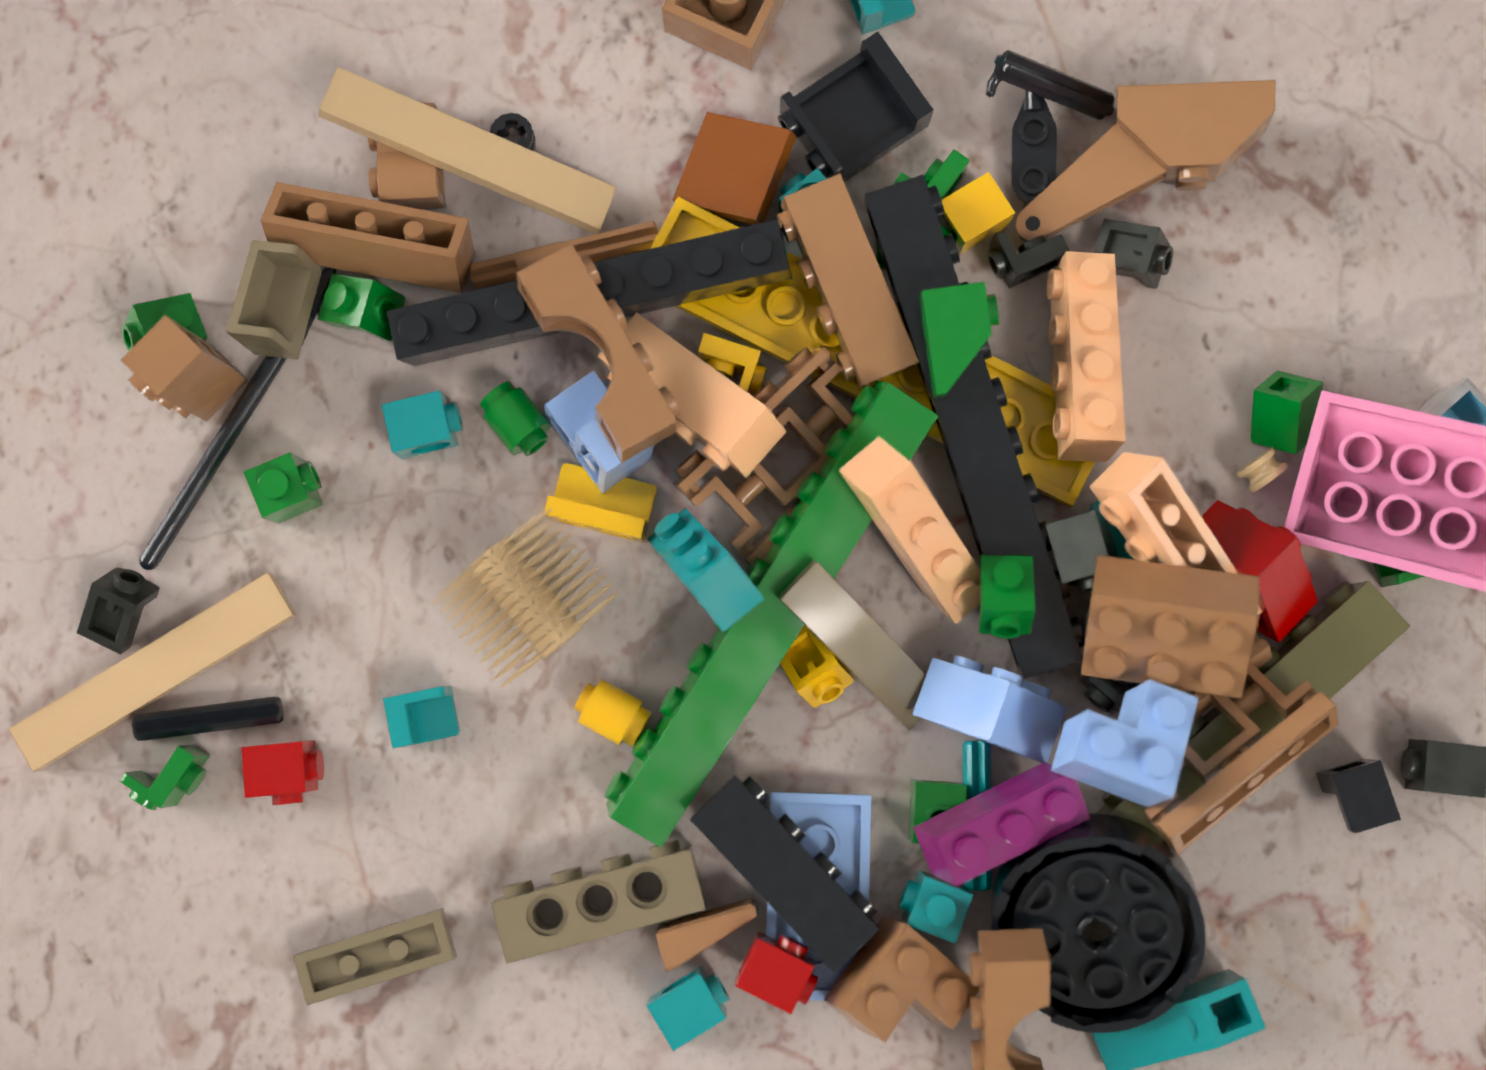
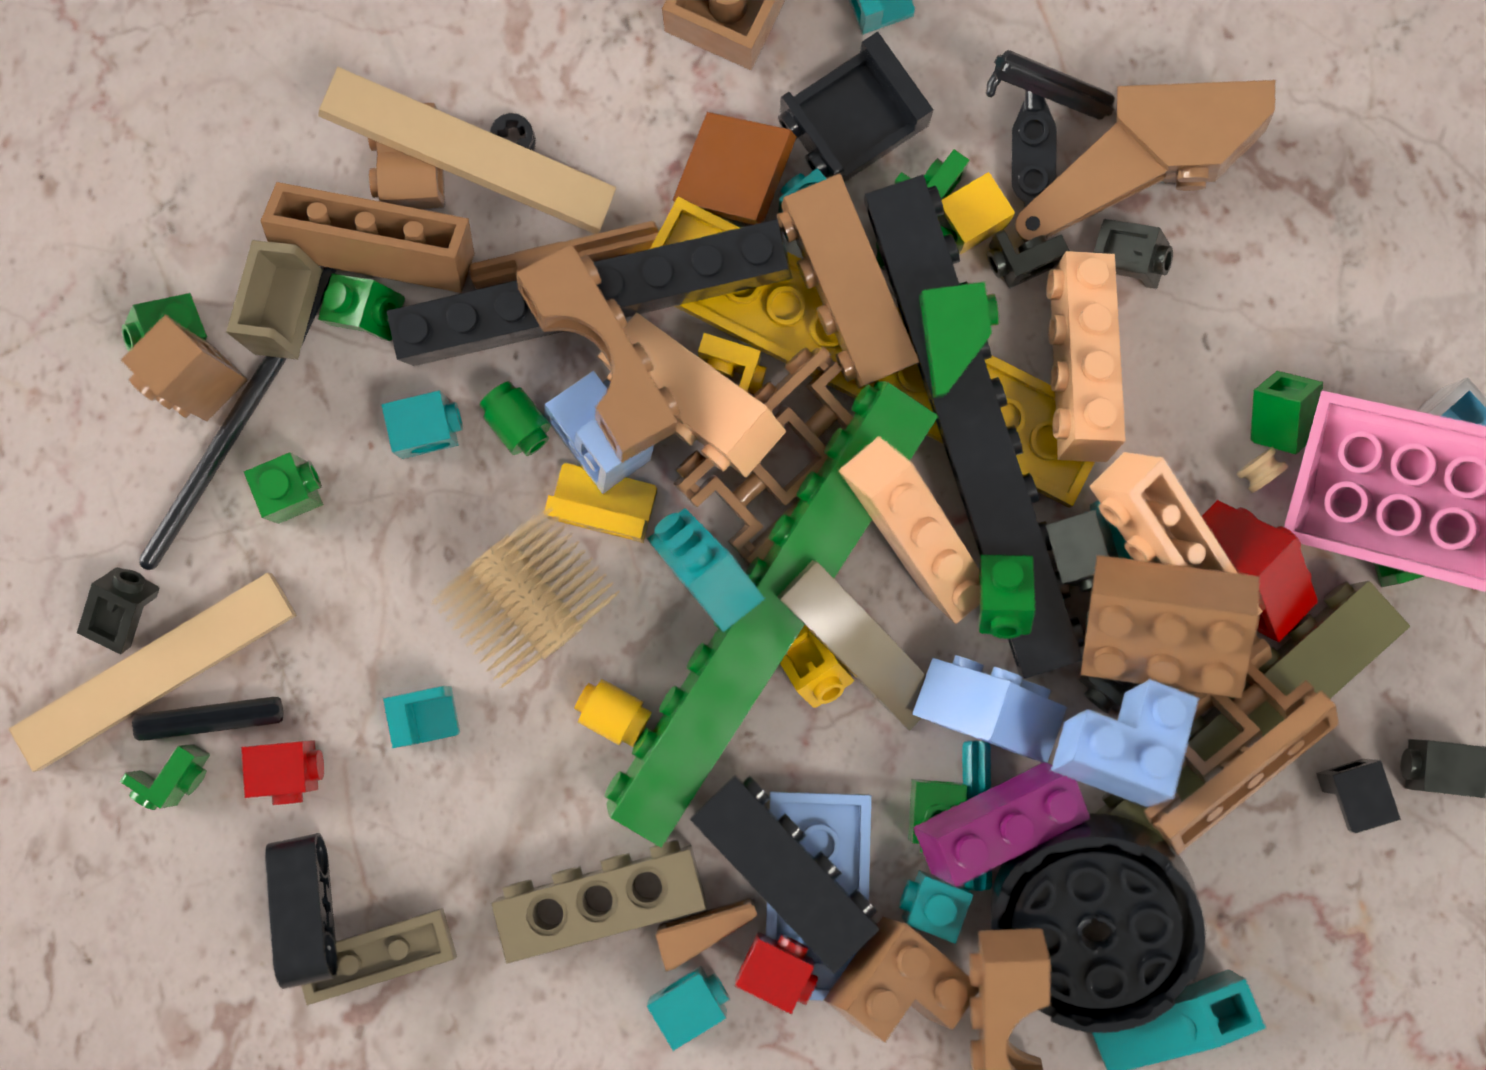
none -> black beam [265,833,338,989]

